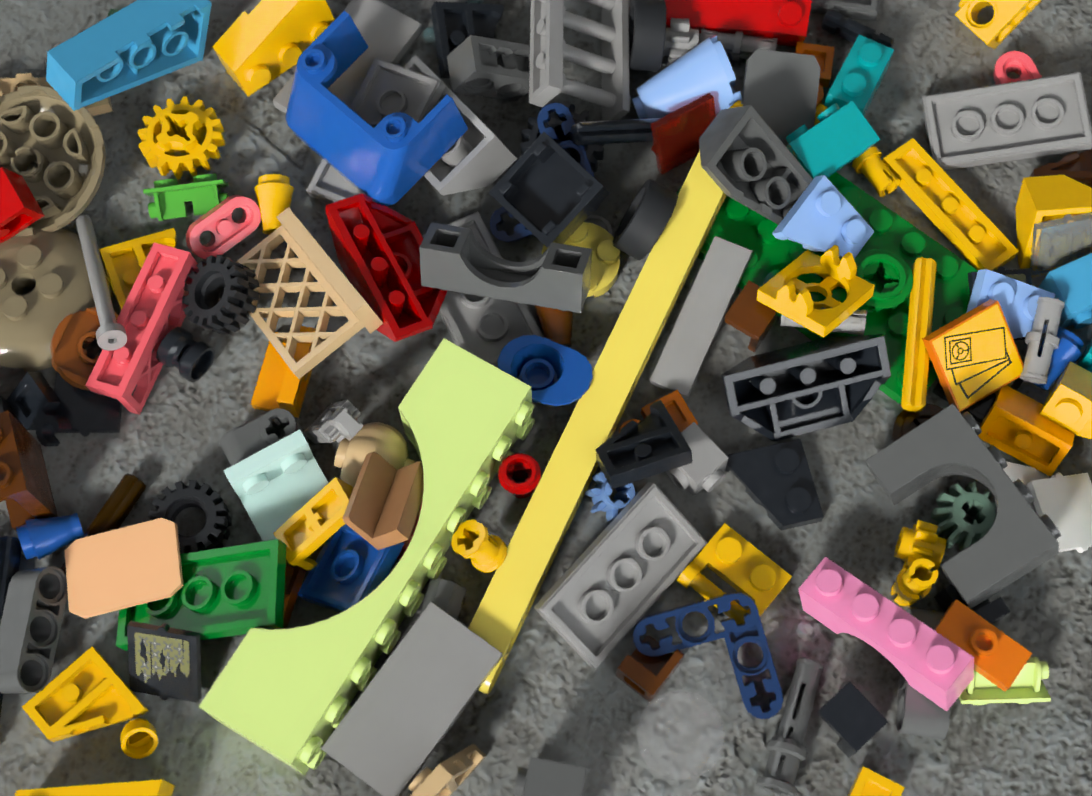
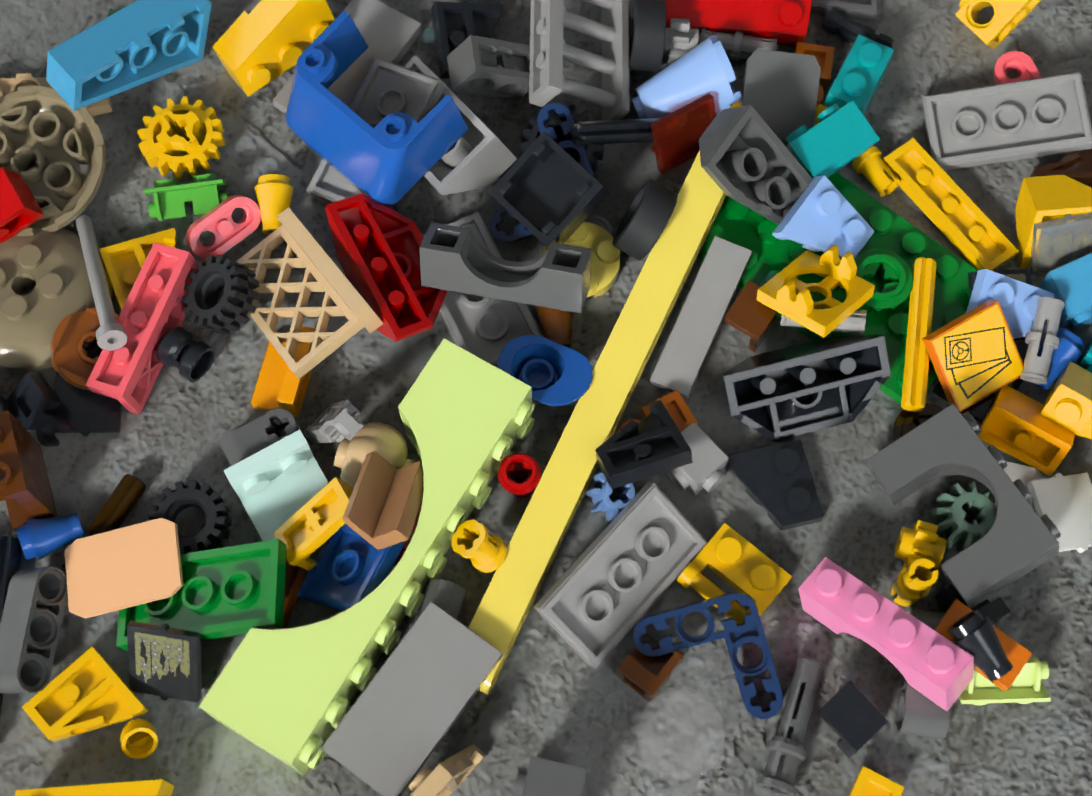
none -> black cone [948,610,1013,681]

